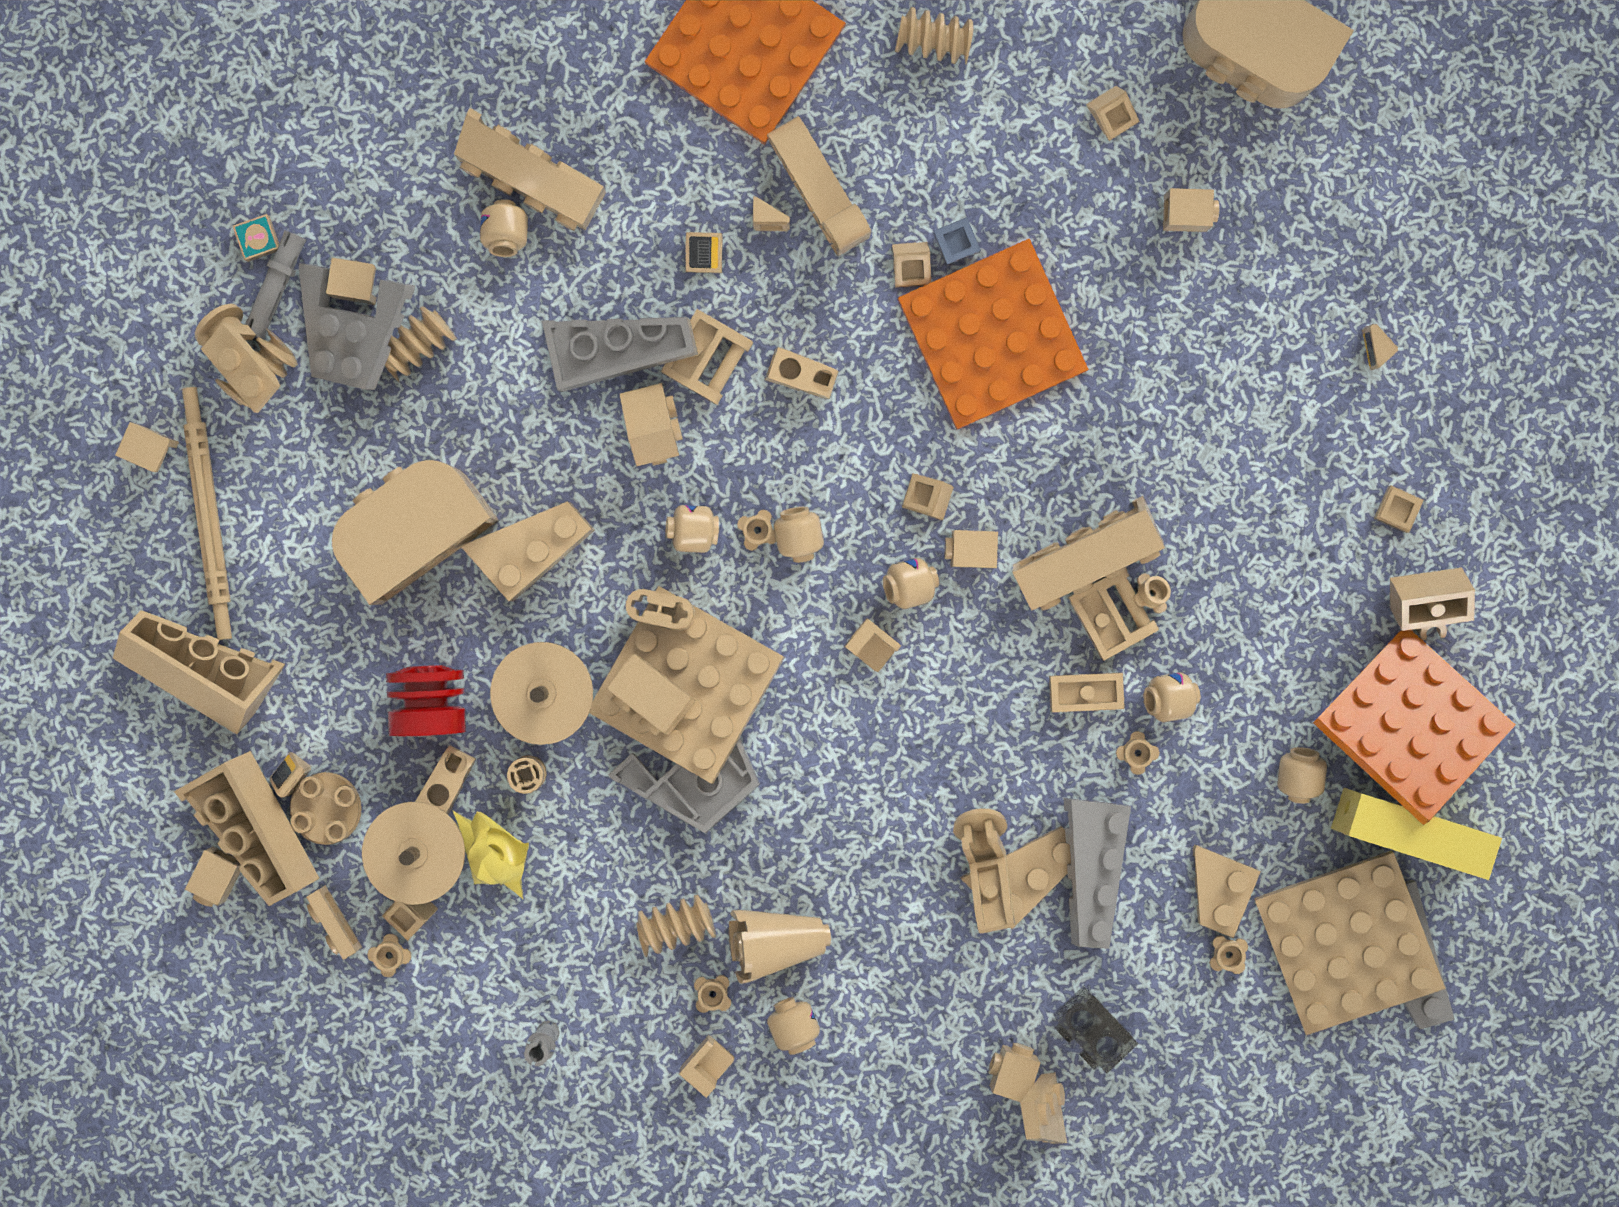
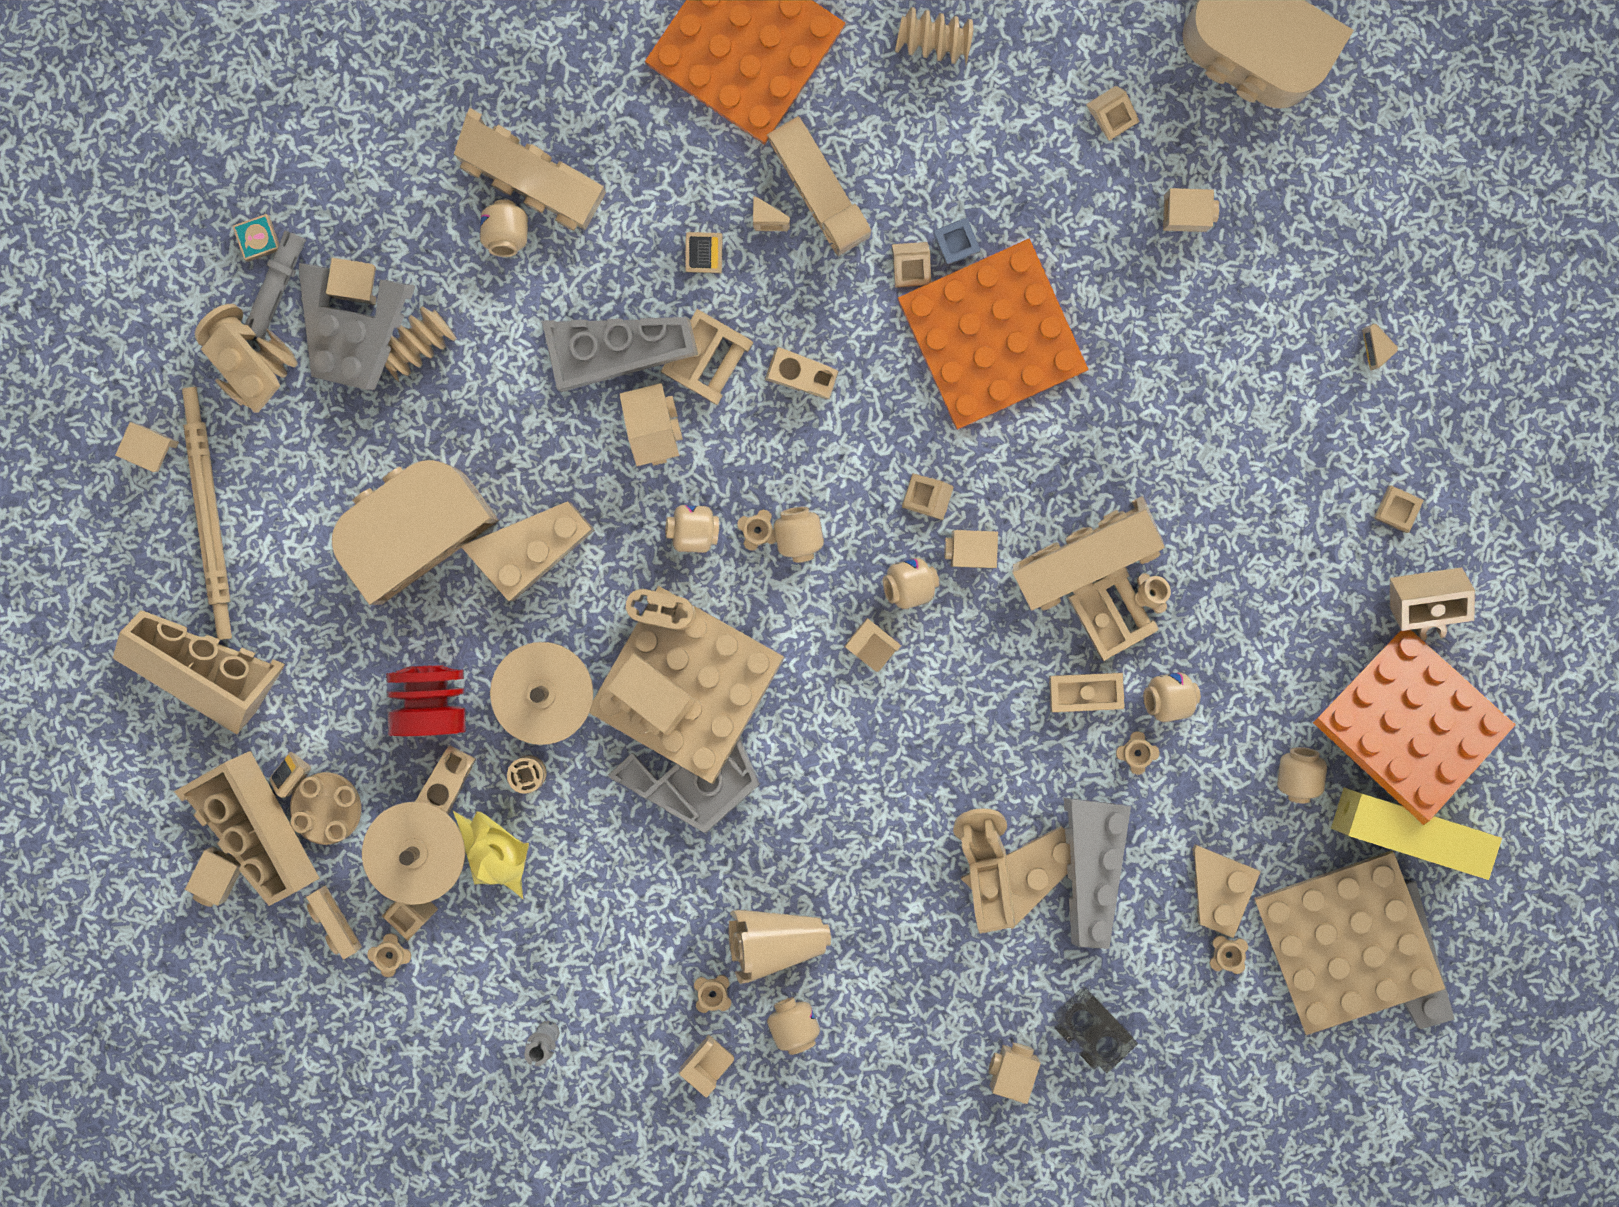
tan piece [636,894,716,957] -> none
tan wing [1020,1072,1067,1144] -> none

